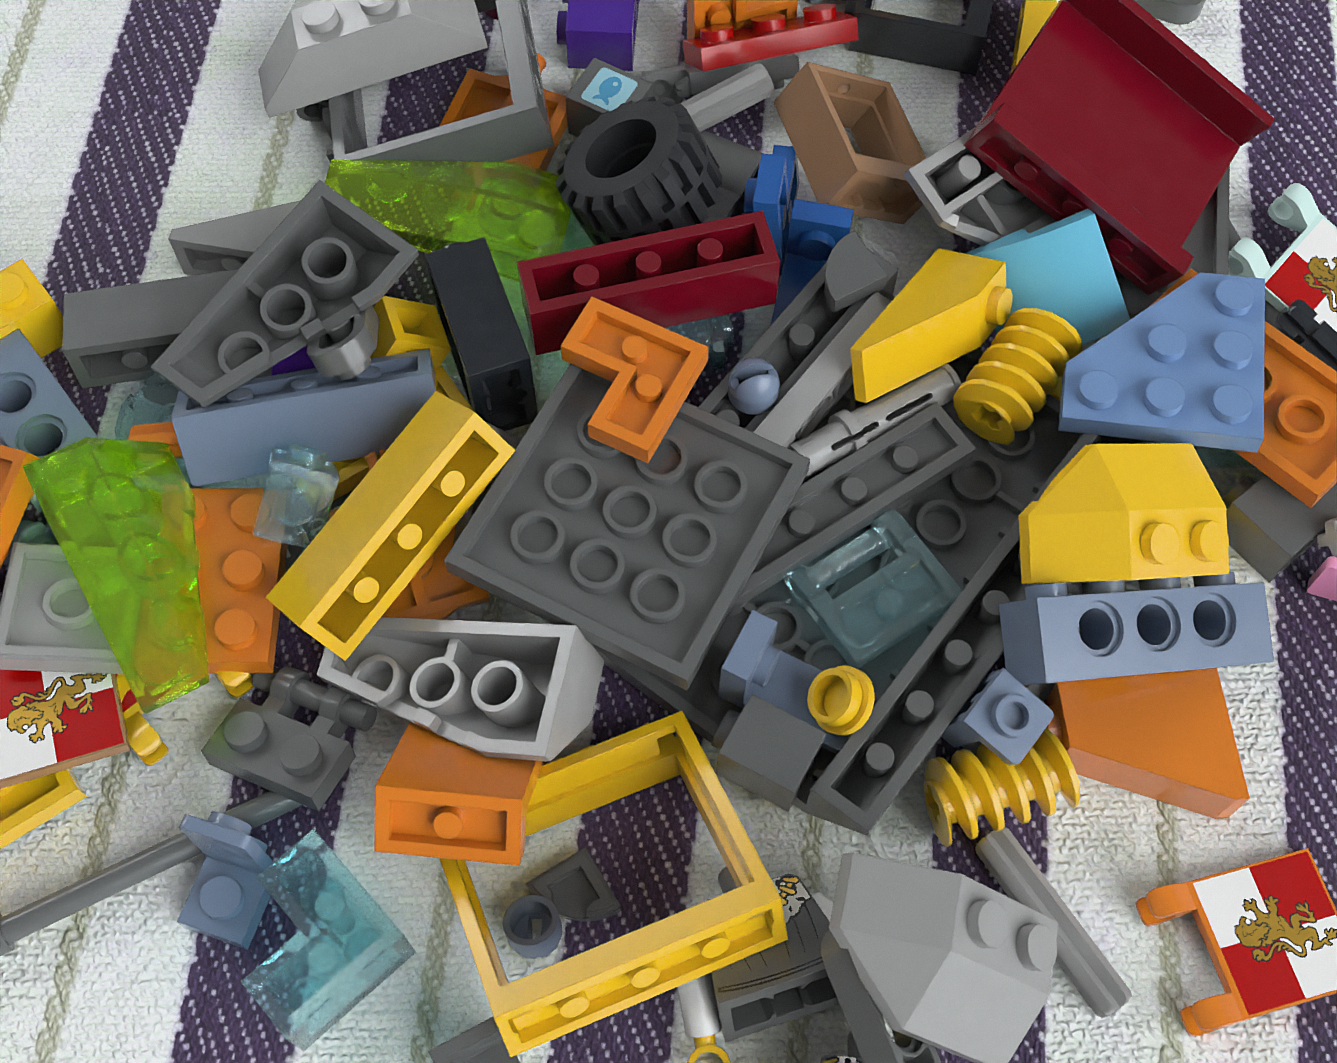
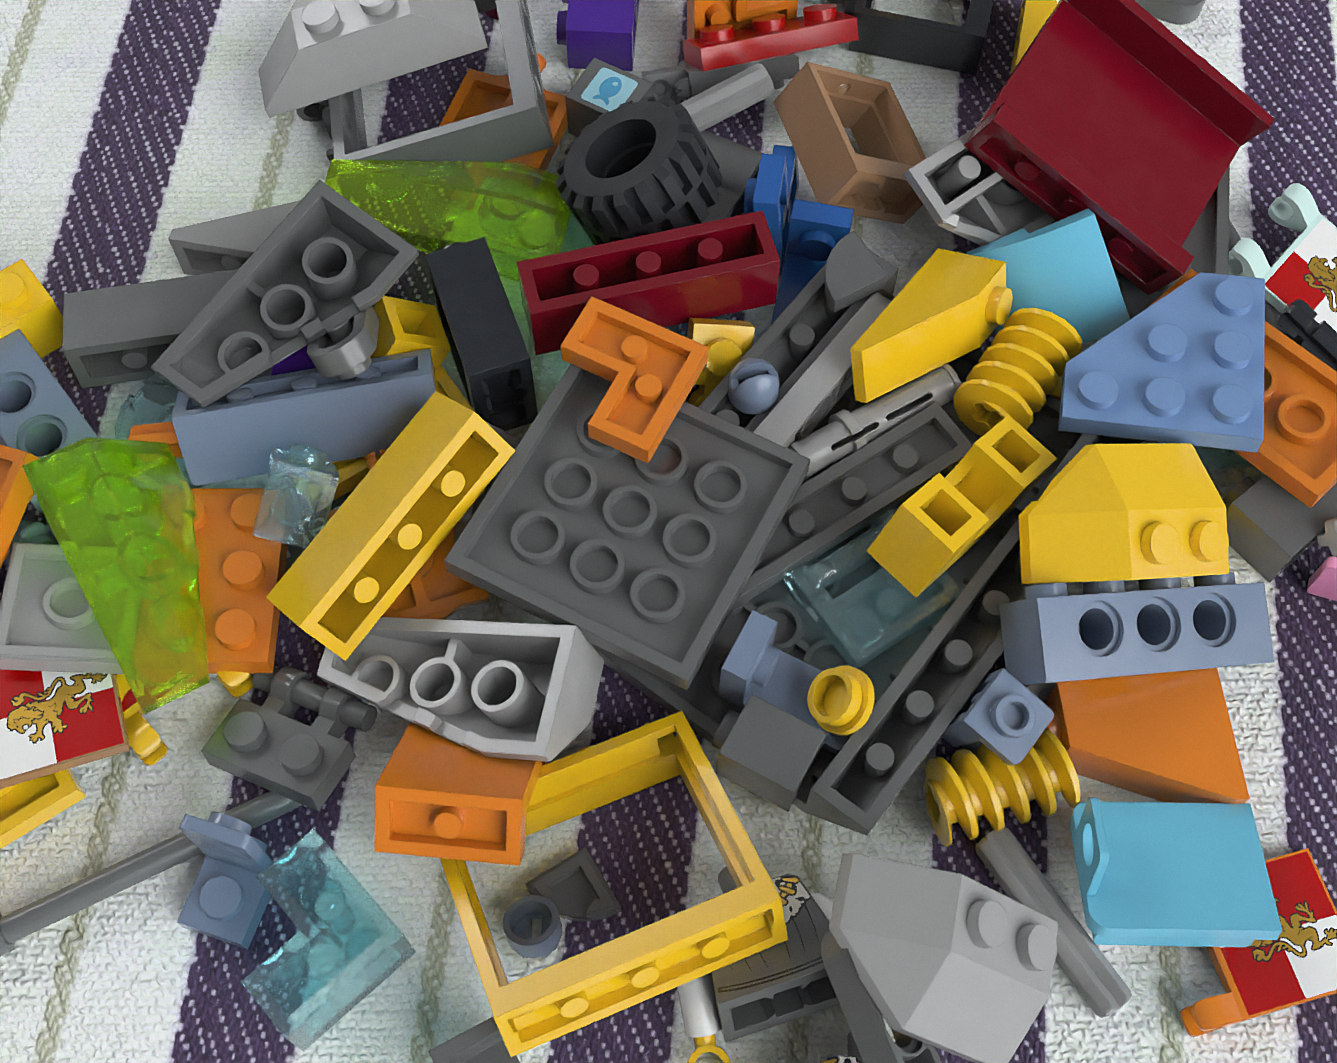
none -> yellow plate [687,318,755,407]
none -> yellow arch [866,414,1057,598]
none -> medium azure piece [1070,797,1282,947]

